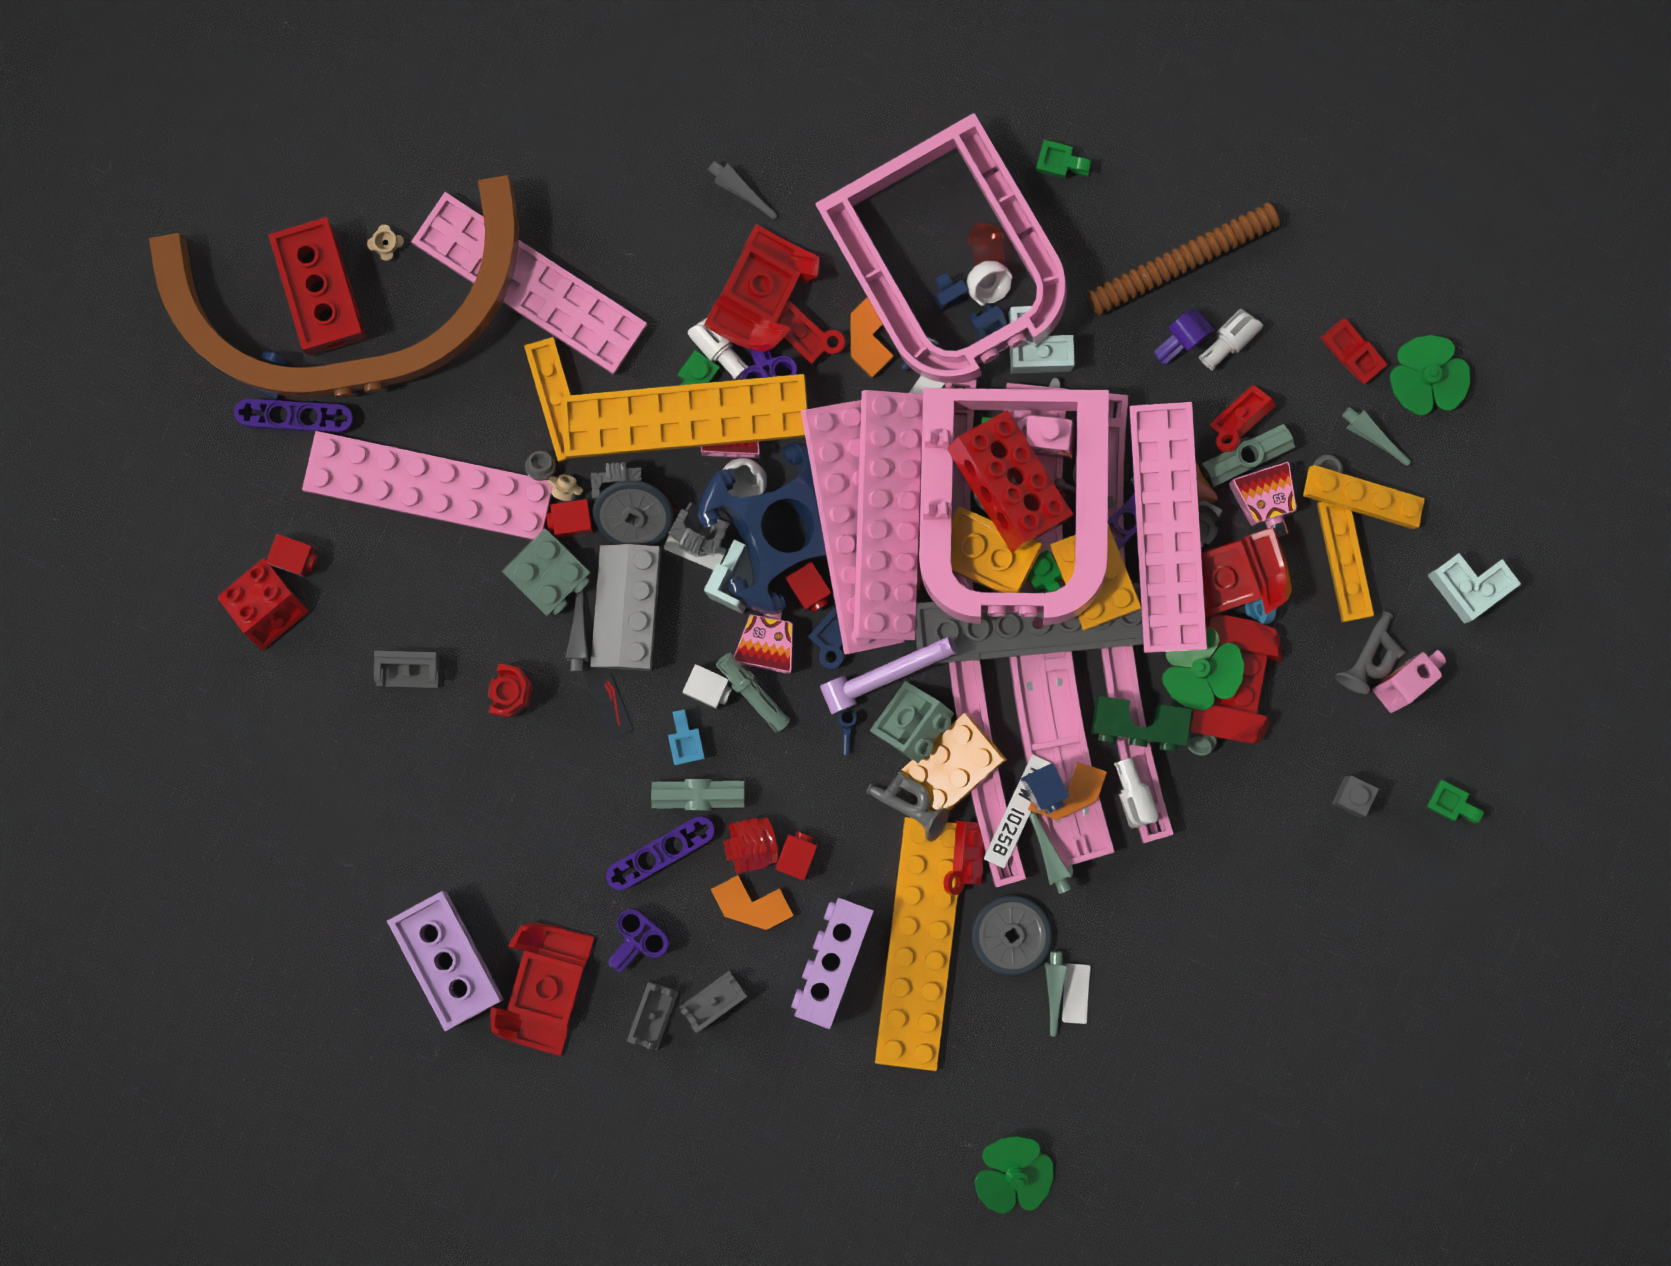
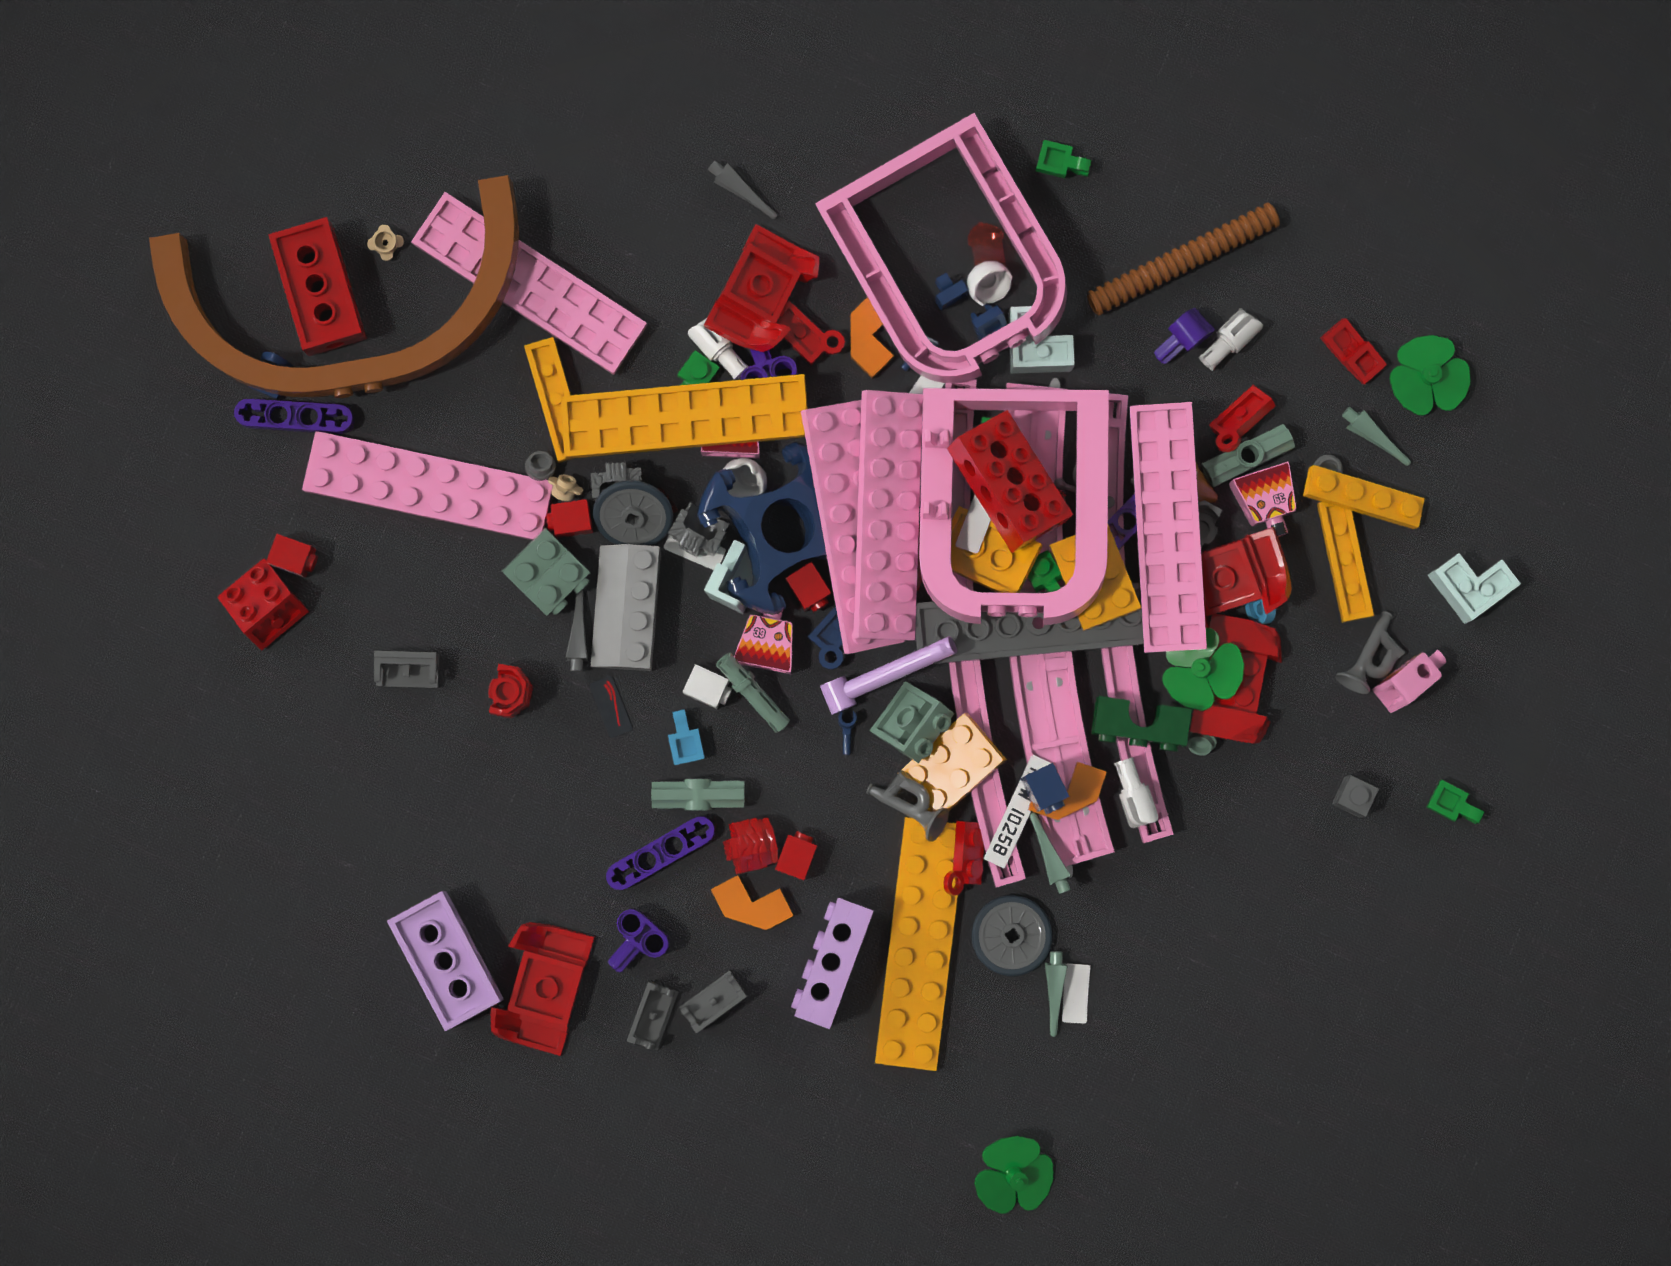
bright pink torso [1017,416,1075,459] -> none
none -> white sticker [955,495,991,553]

